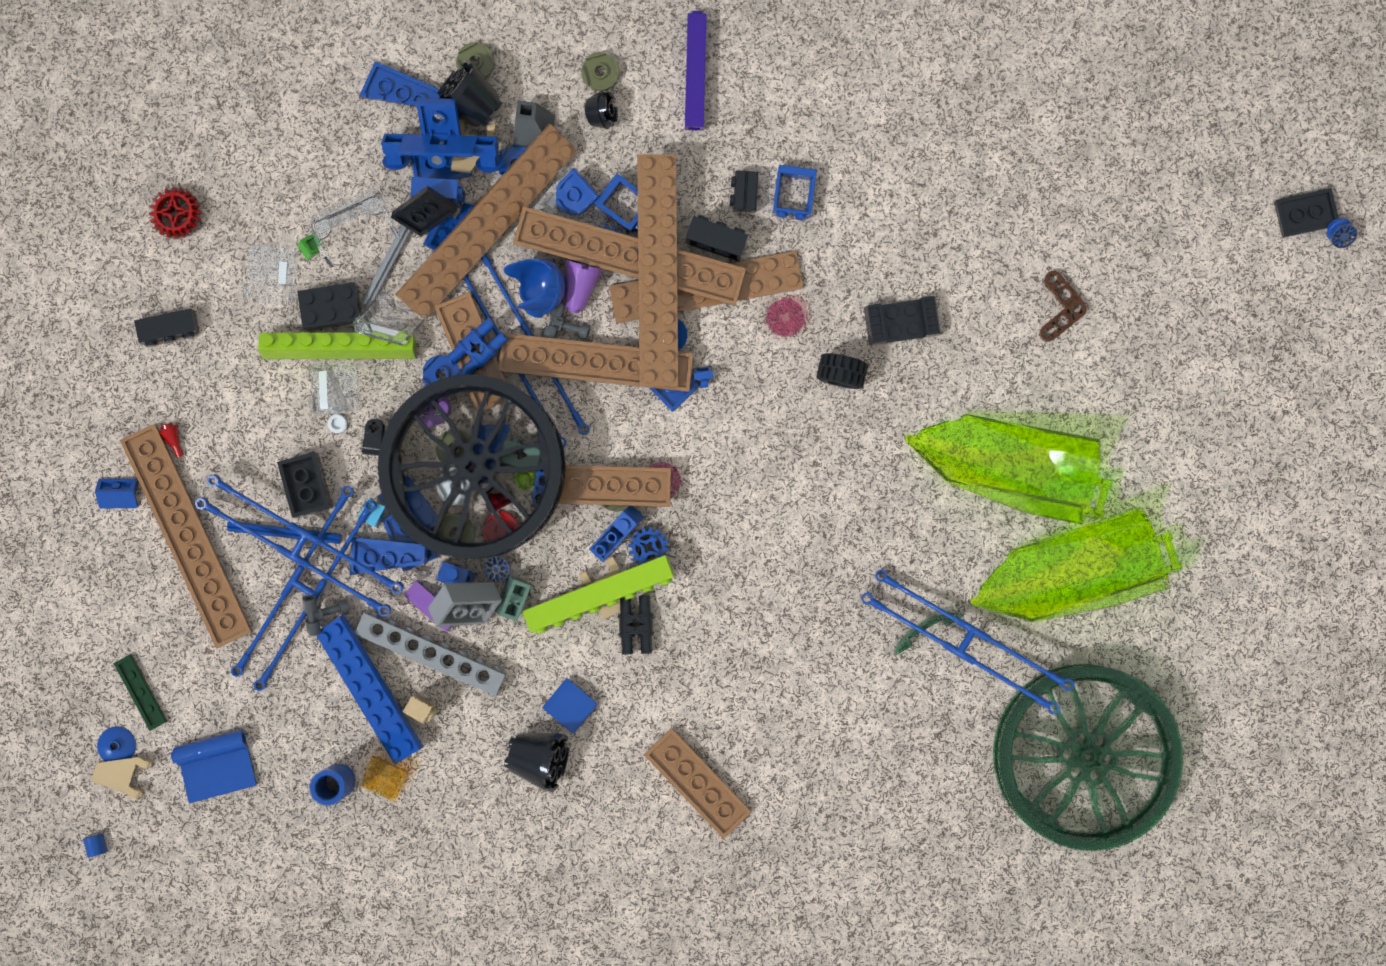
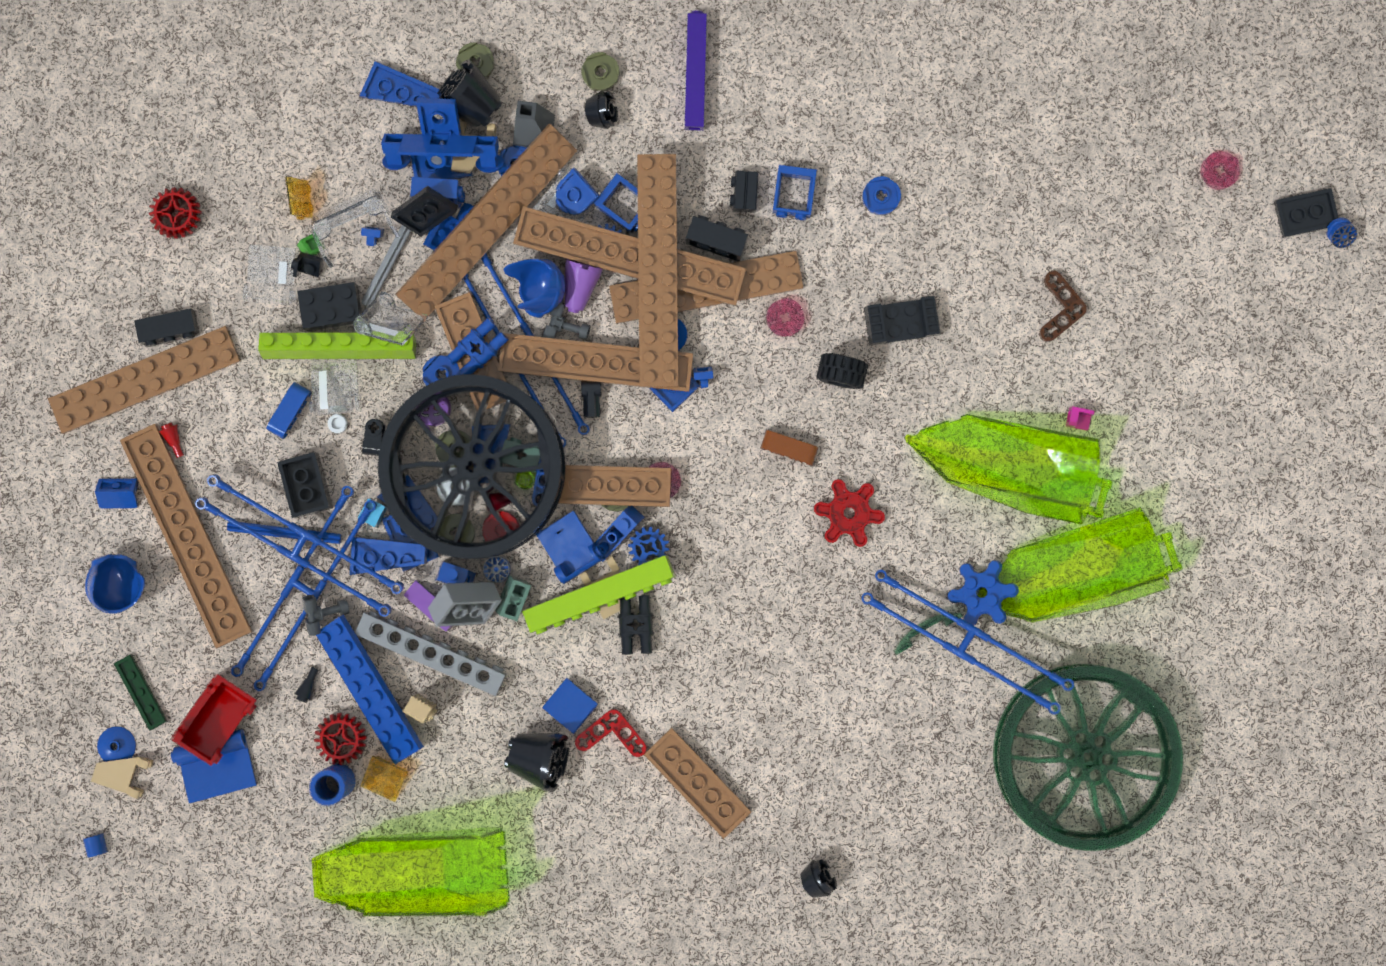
none -> medium nougat plate [48,326,241,434]
none -> blue piece [85,554,145,614]
none -> red windscreen [170,674,257,766]
none -> blue beam [266,382,312,439]
none -> clear yellow hinge [285,176,314,220]
none -> black bracket [291,252,323,278]
none -> black cone [294,667,318,703]
none -> clear neon green windscreen [312,827,510,916]
none -> red gear [314,712,367,765]
none -> blue tile [361,226,384,246]
none -> blue door [537,510,604,584]
none -> red beam [575,709,646,757]
none -> black piece [581,381,601,418]
none -> dark orange beam [760,430,819,466]
none -> black cone [800,859,837,898]
none -> red plate [814,479,885,547]
none -> blue plate [862,176,901,215]
none -> blue plate [947,560,1019,625]
none -> dark pink panel [1066,406,1095,431]
none -> clear pink plate [1200,151,1240,190]

